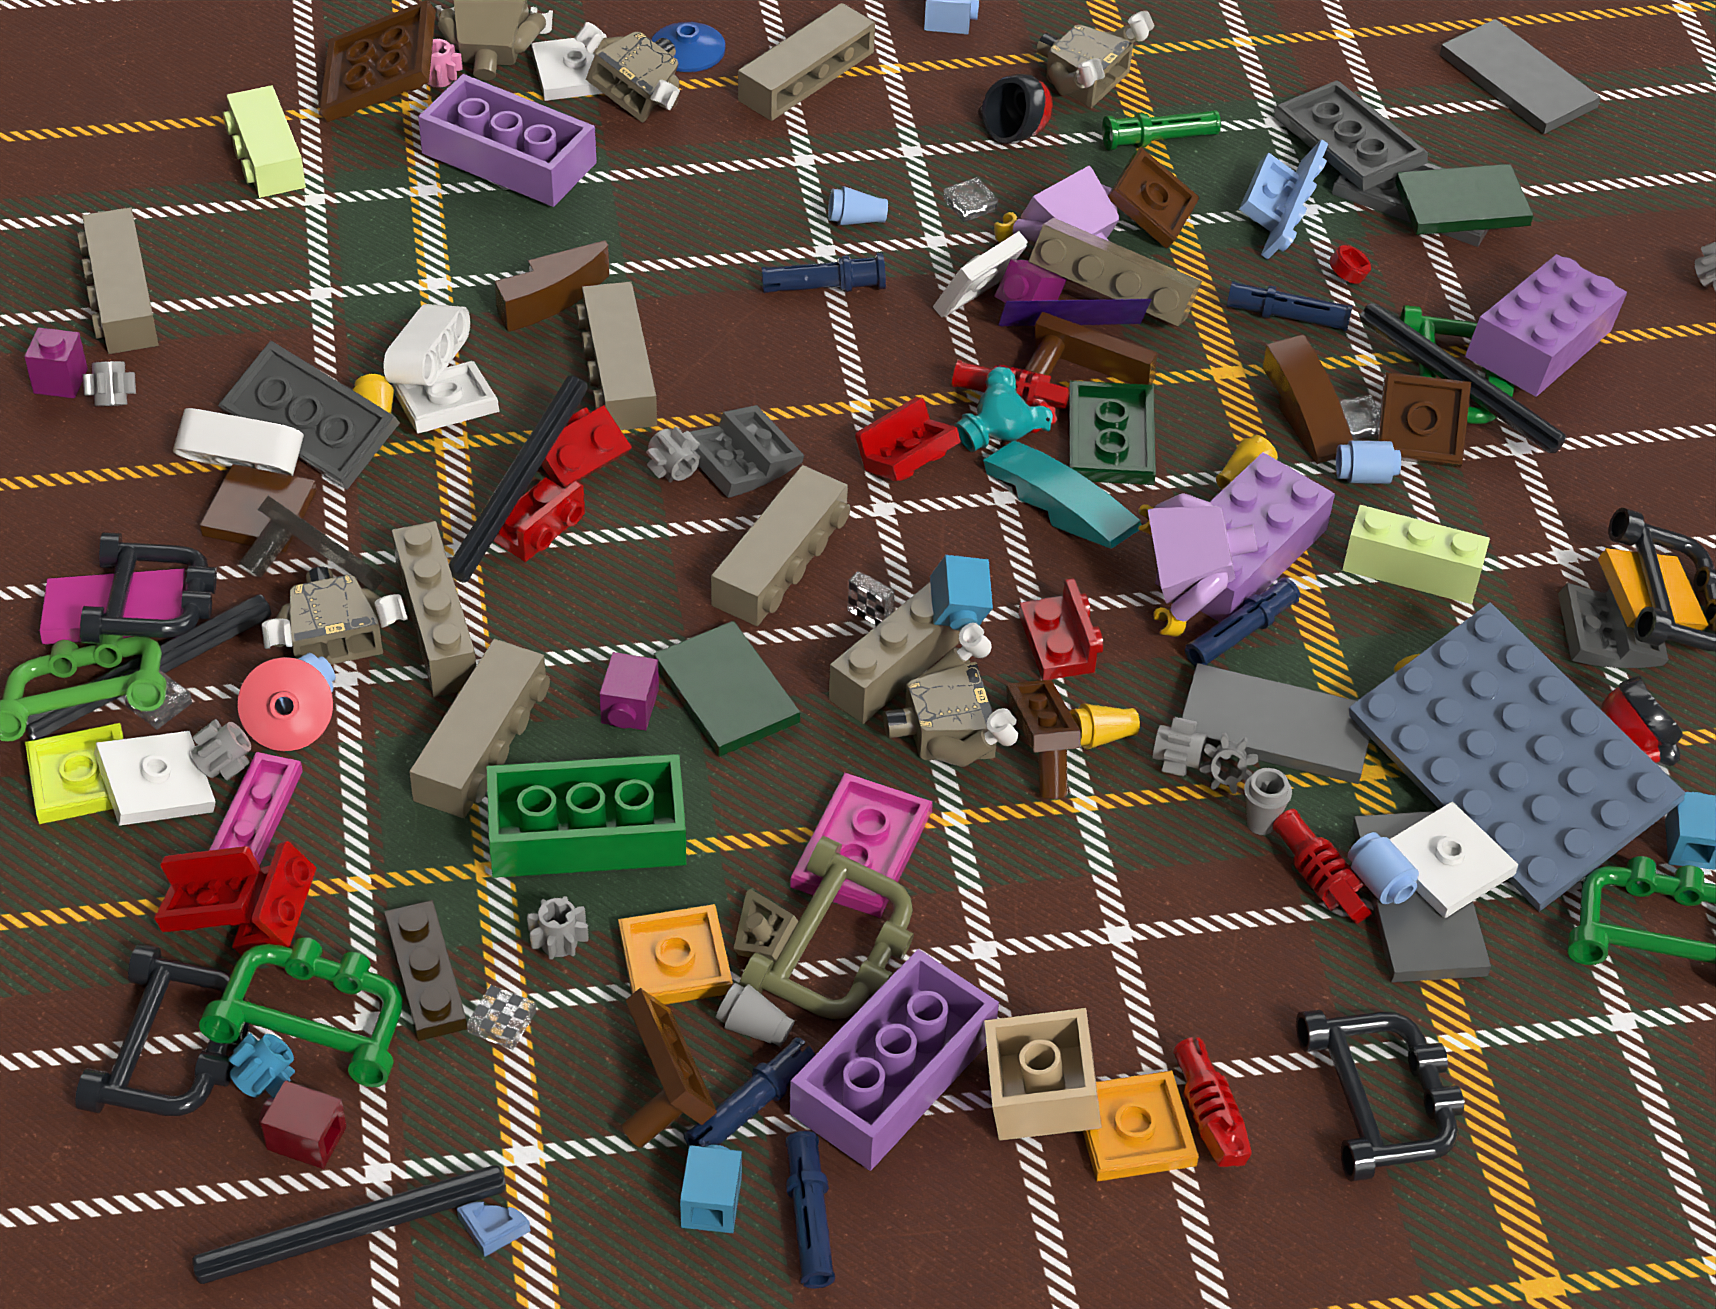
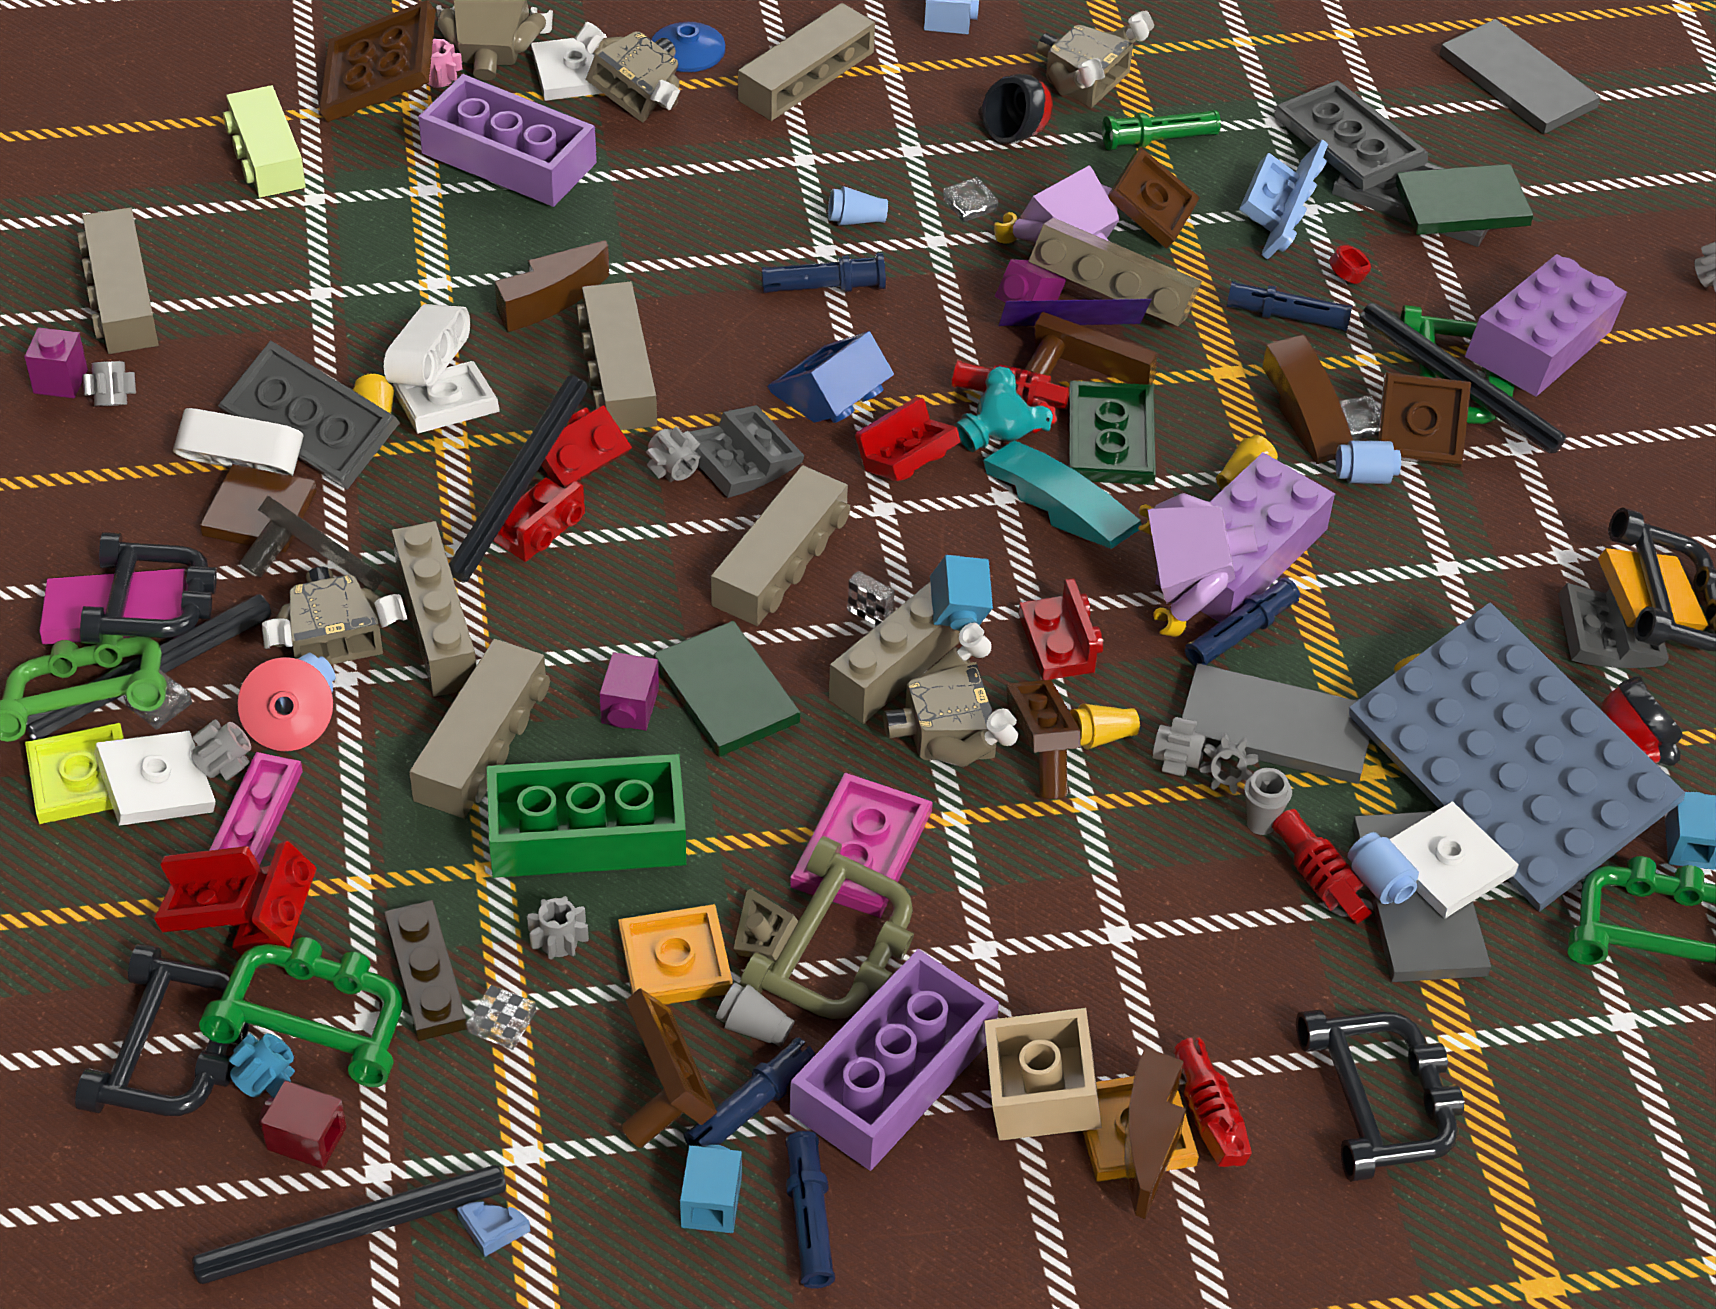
white plate [933,231,1028,318] -> none
yellowish green brick [1342,505,1490,604] -> none
none -> slope [767,331,894,423]
none -> reddish brown slope [1124,1047,1186,1219]

